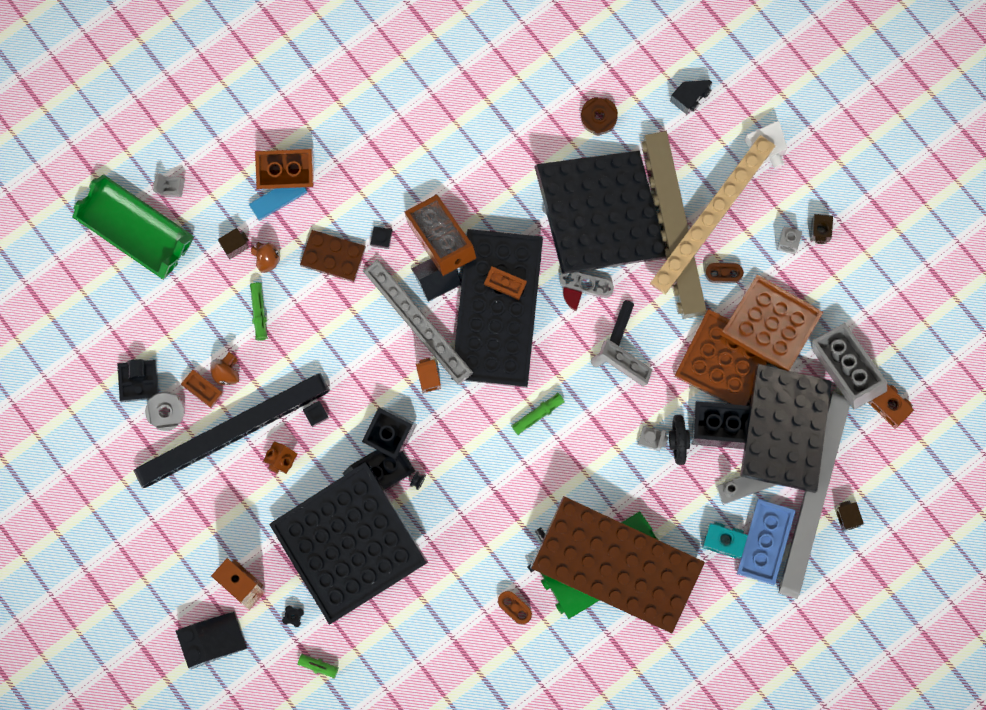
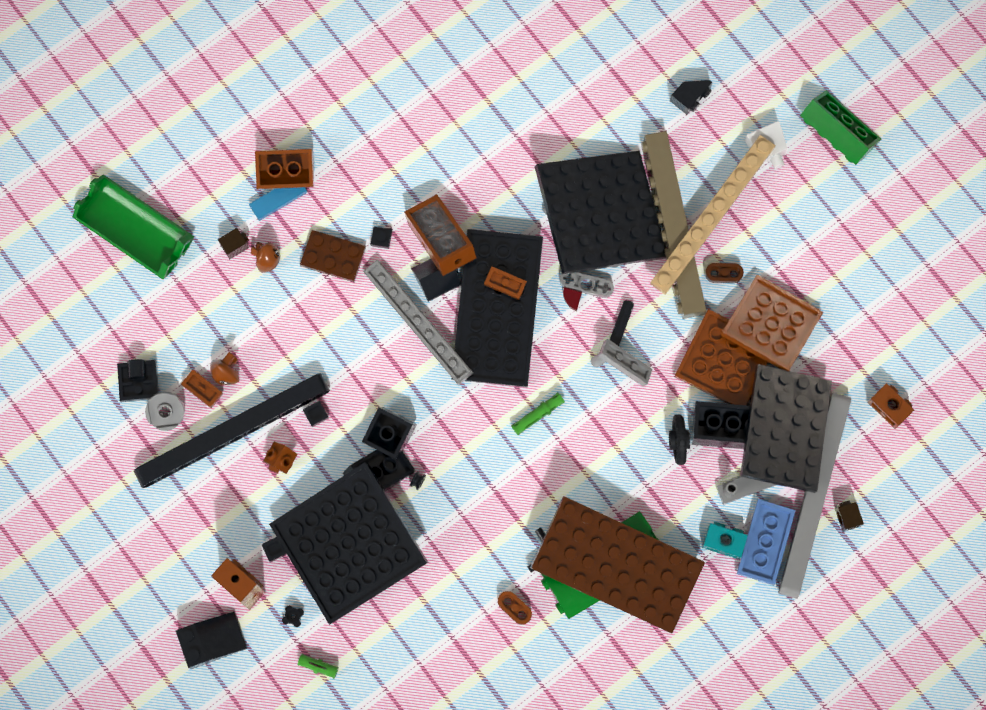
light grey bracket [153,173,185,197] -> none
bright green pin [250,282,268,341] -> none
dark orange slope [416,358,441,393] -> none
reddish brown plate [580,97,618,136] -> none
light grey bracket [638,426,668,452] -> none
light grey brick [777,226,802,255] -> none
dark brown brick [810,214,833,244] -> none
light grey brick [812,323,887,410] -> none
none -> black plate [261,537,287,563]
none -> green slope [800,90,882,165]

